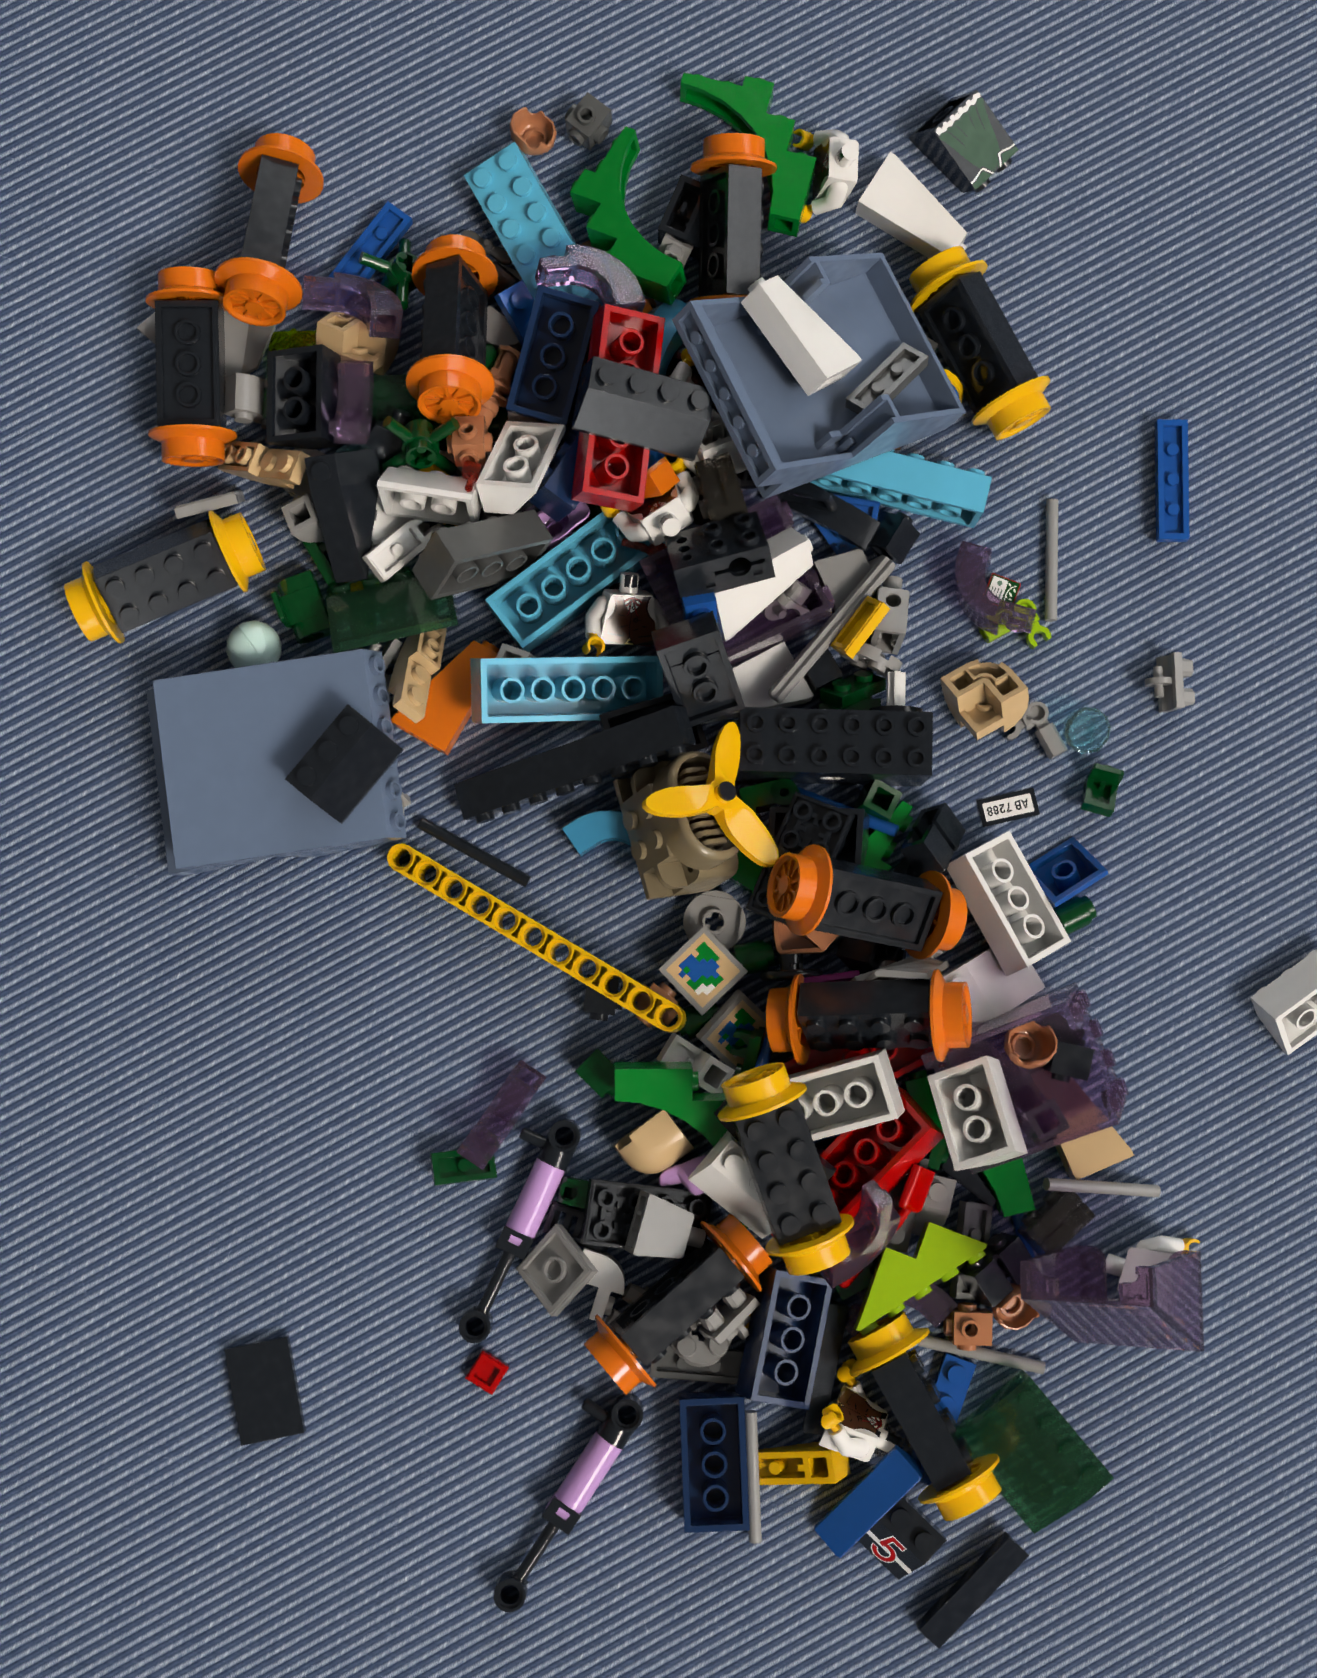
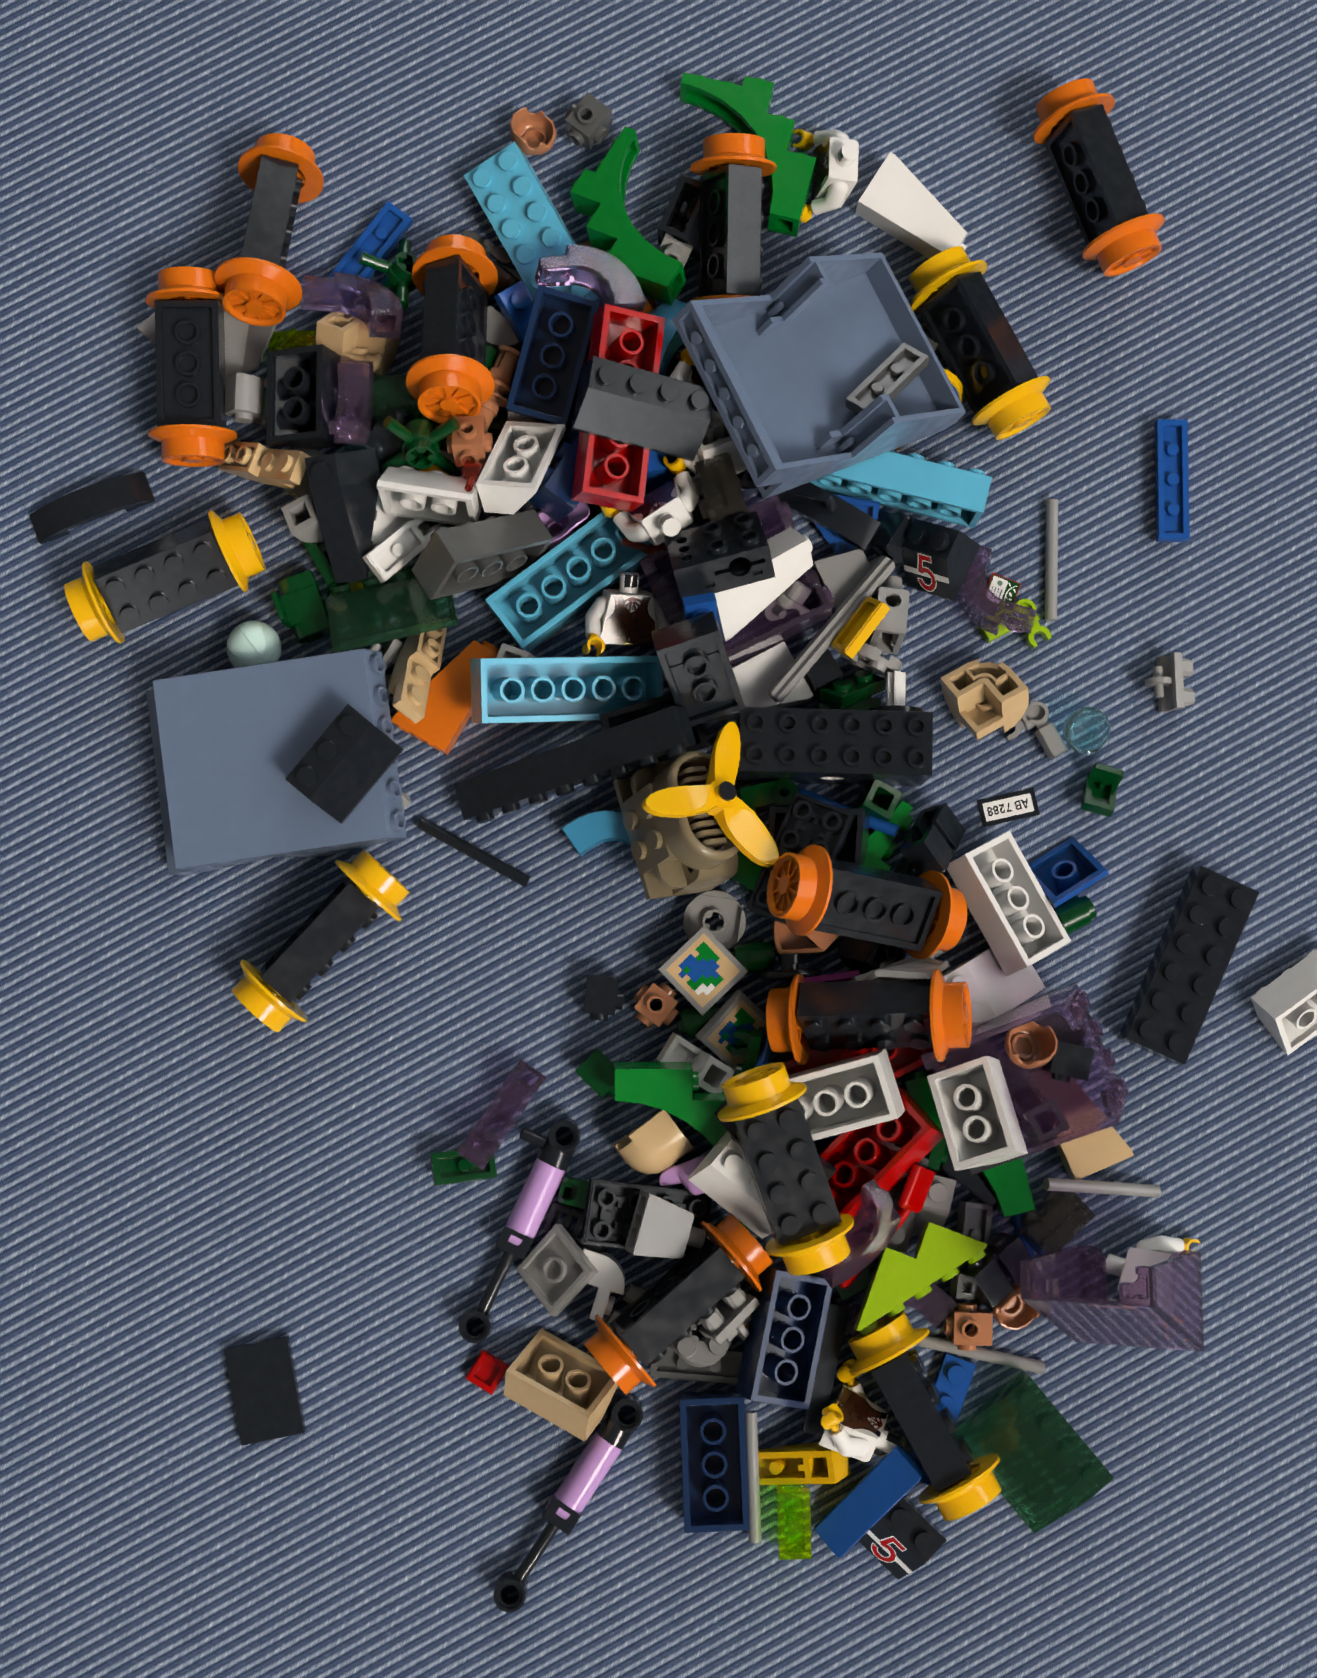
light grey tile [174,490,245,519] -> none
yellow beam [387,843,687,1033] -> none
orange slope [644,457,680,499] -> none
white slope [741,275,862,396] -> none
slope [909,90,1019,193] -> none
black slope [916,1531,1029,1648] -> none
none -> black slope [29,472,156,545]
none -> brick [231,849,410,1033]
none -> tan slope [503,1328,618,1442]
none -> clear neon green brick [775,1484,812,1560]
none -> black slope [902,518,981,602]
none -> brick [1033,78,1165,277]
none -> black brick [1118,866,1259,1065]

